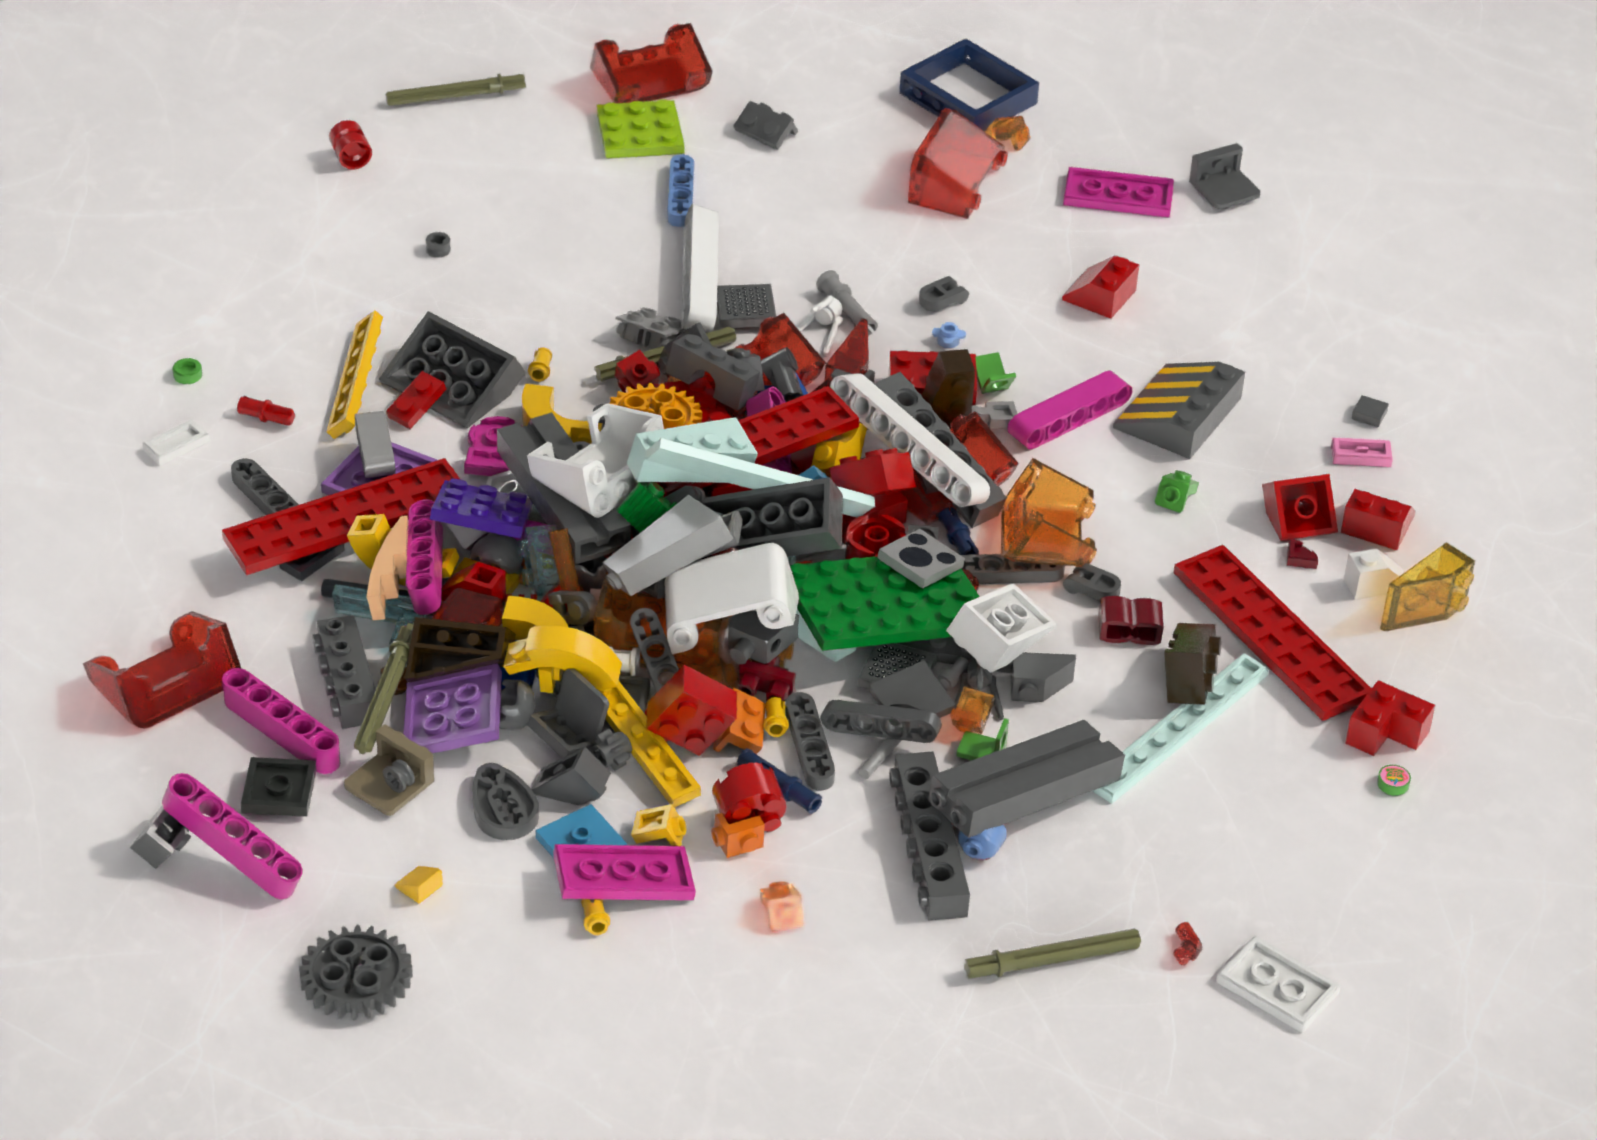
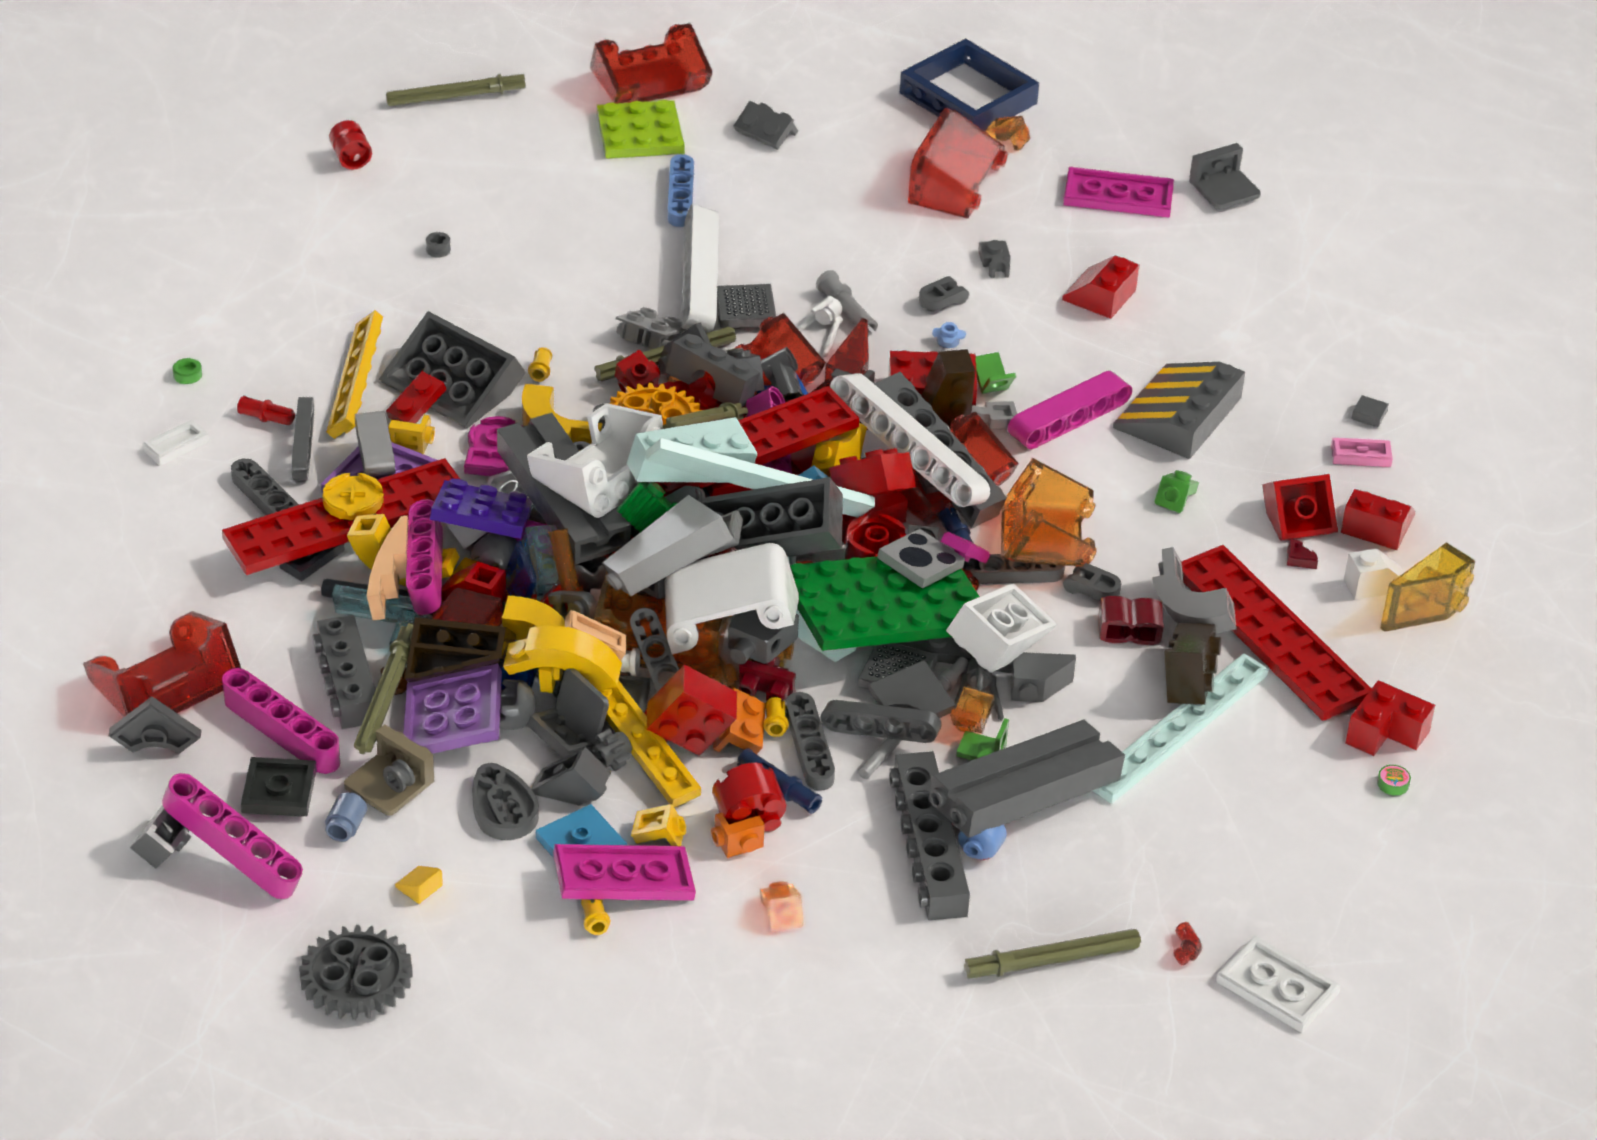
none -> dark grey tile [108,696,202,754]
none -> dark grey beam [292,397,314,480]
none -> yellow tile [322,473,384,520]
none -> sand blue brick [325,793,367,842]
none -> yellow bracket [388,414,435,454]
none -> clear blue piece [505,543,537,598]
none -> light nougat tile [565,610,626,661]
none -> olive axle [663,402,748,429]
none -> dark pink plate [940,532,991,564]
none -> dark grey plate [978,240,1011,278]
none -> light grey arch [1152,547,1236,633]

